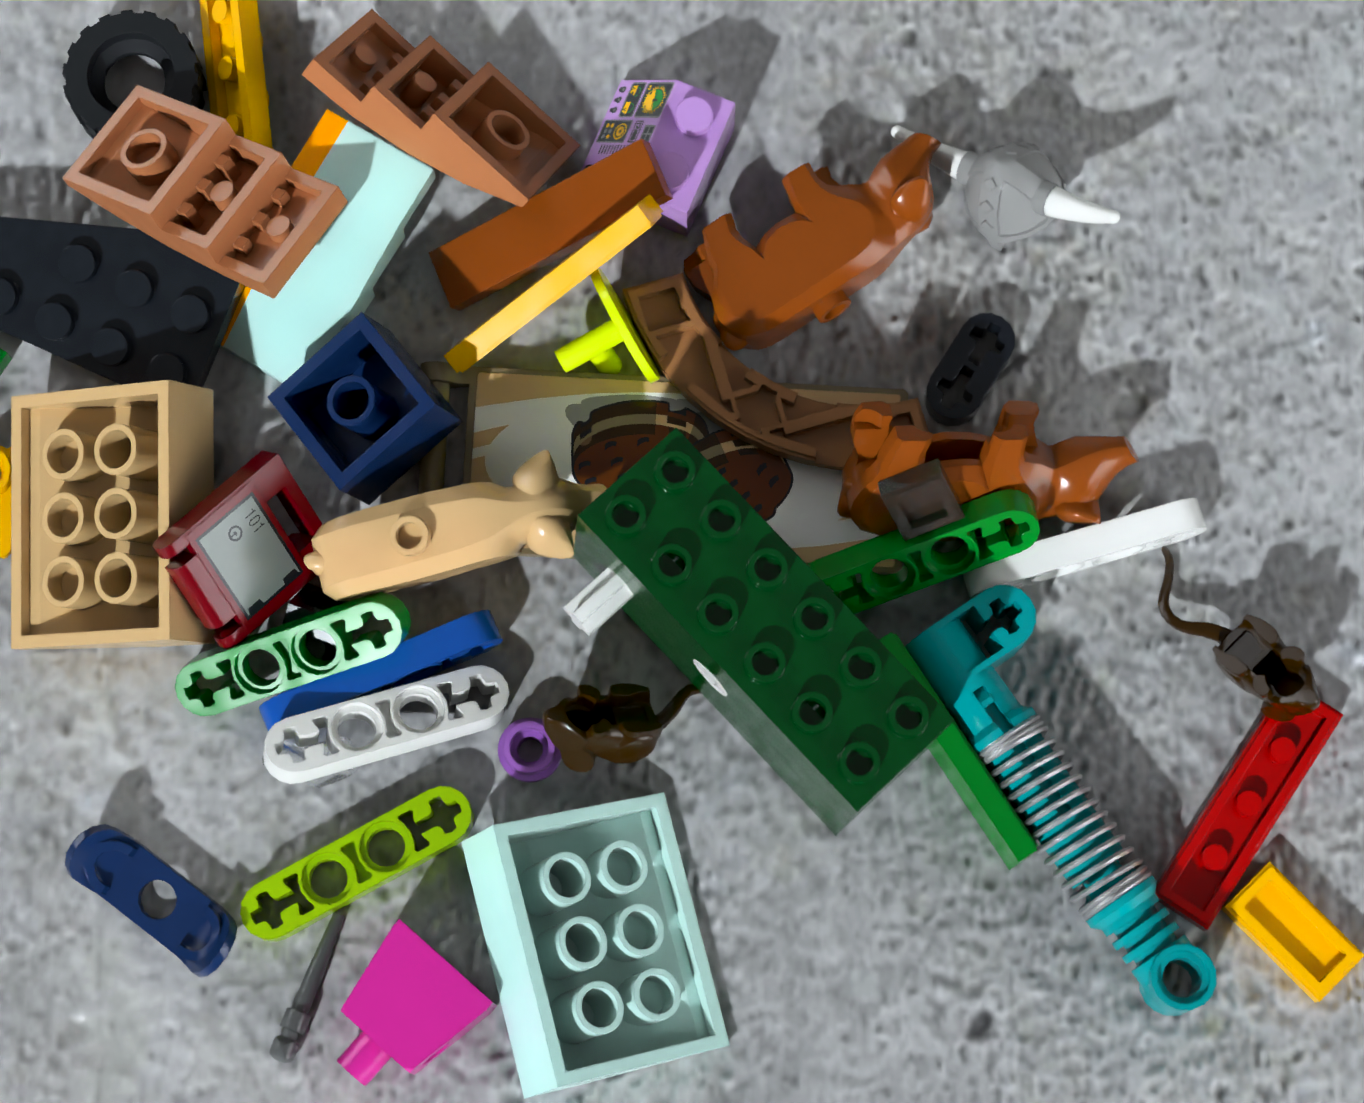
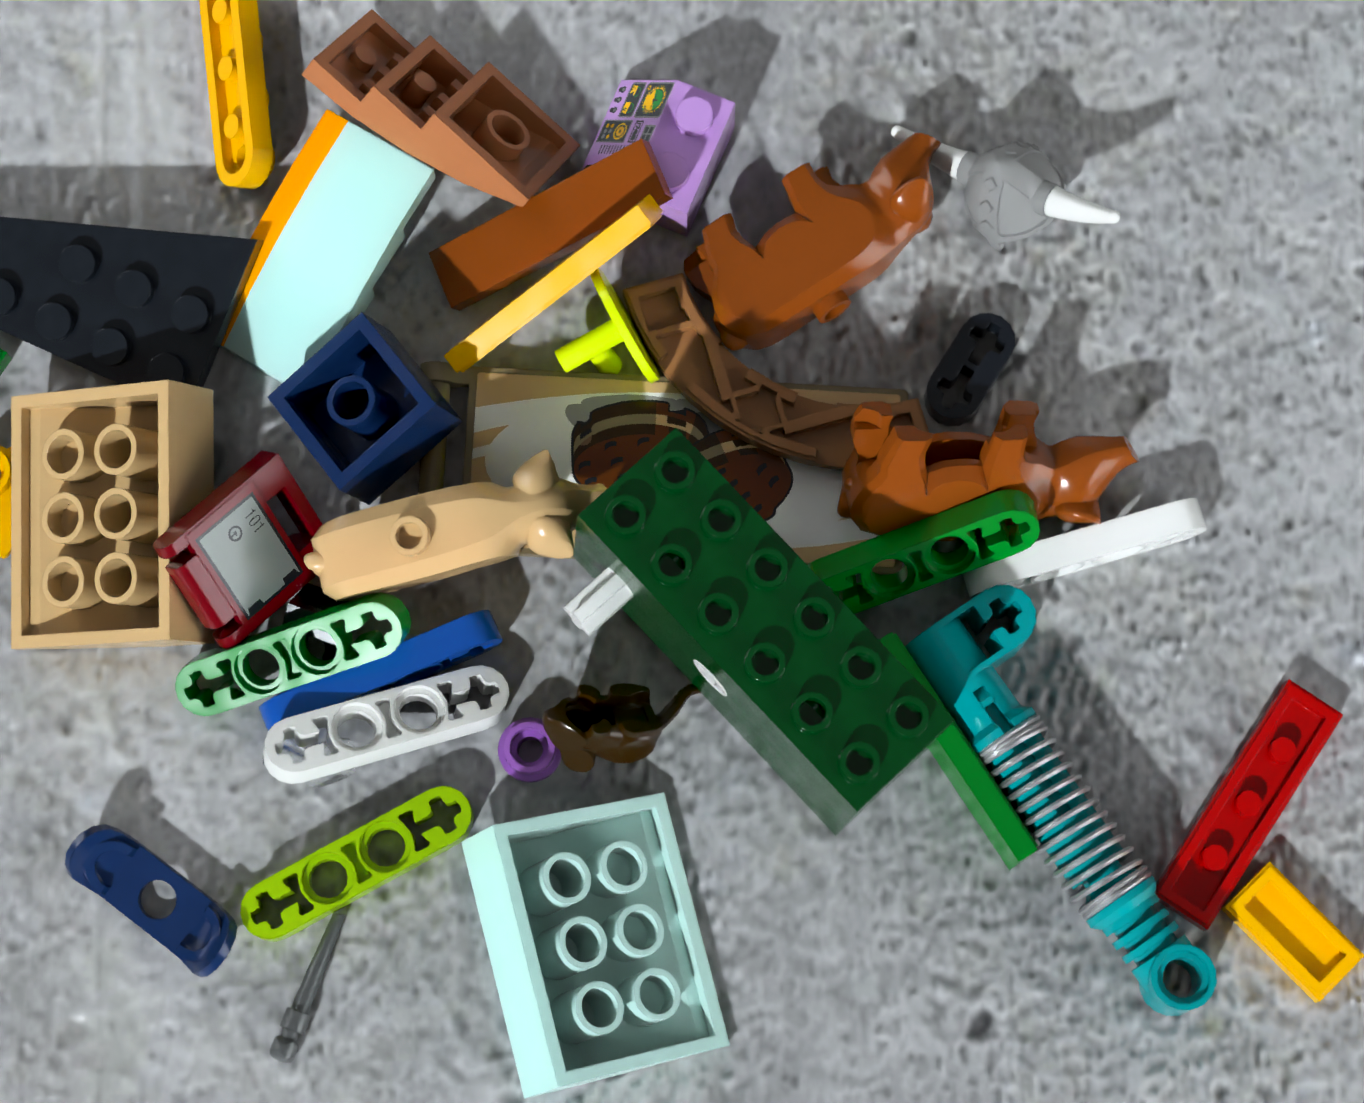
black tyre [62,10,207,139] -> none
nougat slope [62,85,348,299] -> none
dark pink torso [336,919,497,1086] -> none
clear smoke tile [878,458,965,541] -> none
dark brown animal [1158,546,1320,722] -> none

